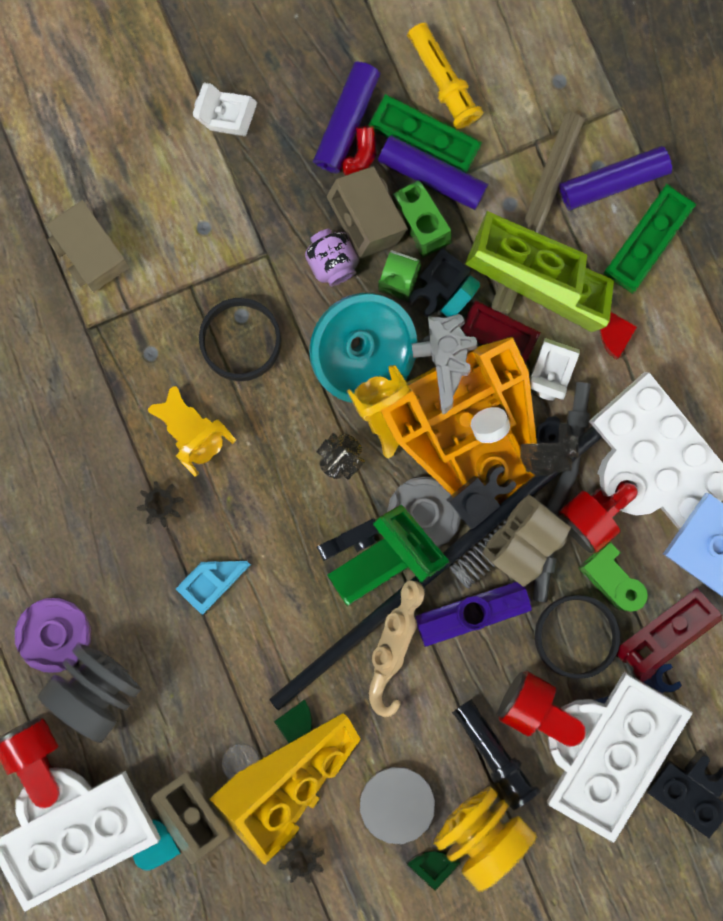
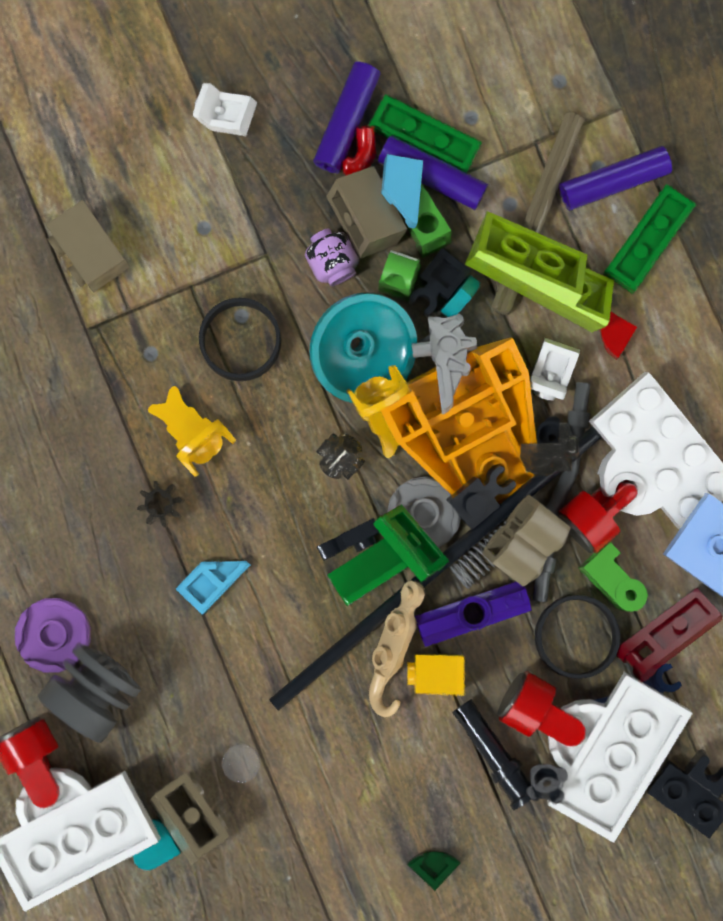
yellow wedge [209,713,361,865] -> none
dark green tile [274,699,312,743] -> none
clear smoke gear [279,835,325,884] -> none
light grey tile [360,766,435,844] -> none
yellow pin [407,22,484,129] -> none
yellow wheel [433,786,537,892] -> none
dark red tile [461,300,541,364] -> none
white tile [471,407,510,443] -> none
none -> medium azure tile [381,154,423,228]
none -> yellow slope [407,654,464,695]
none -> black plate [527,764,568,804]

